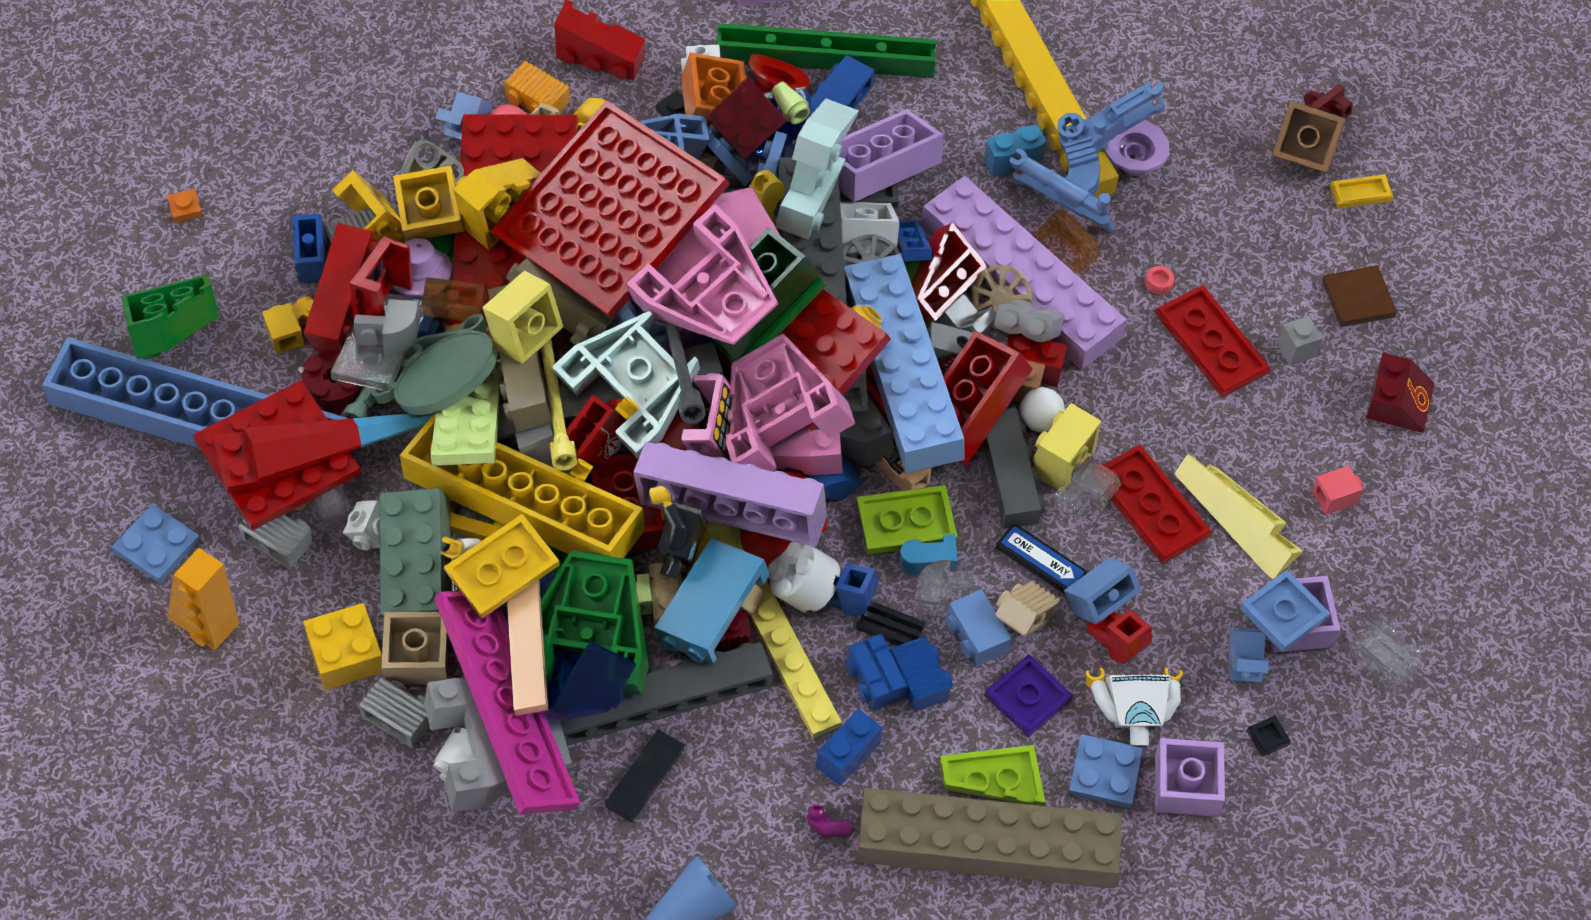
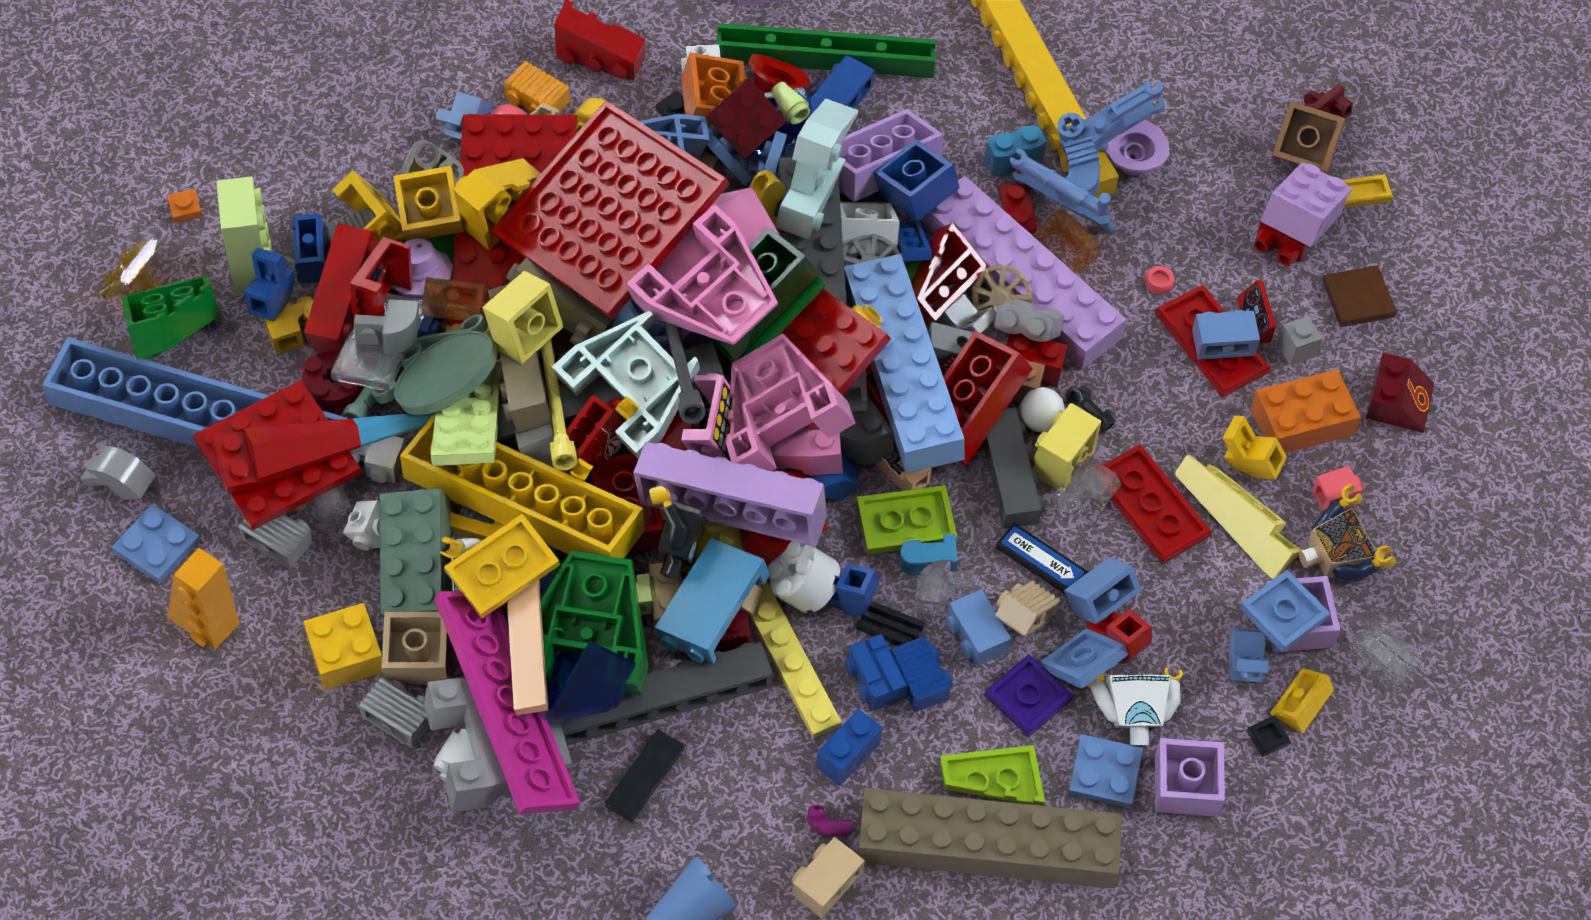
none -> light grey brick [81,446,156,500]
none -> clear yellow plate [99,237,163,300]
none -> yellowish green brick [216,176,273,296]
none -> blue brick [244,248,294,321]
none -> white brick [350,436,406,483]
none -> tan brick [791,837,865,919]
none -> blue brick [874,139,960,221]
none -> red plate [998,183,1037,234]
none -> medium blue plate [1040,628,1128,689]
none -> black bar [1066,385,1116,433]
none -> medium blue brick [1192,310,1260,360]
none -> yellow brick [1223,416,1287,480]
none -> slope [1237,279,1276,344]
none -> orange brick [1250,369,1361,453]
none -> red hips [1254,222,1307,267]
none -> lavender brick [1260,162,1352,247]
none -> yellow slope [1270,668,1334,734]
none -> torso [1299,484,1396,582]

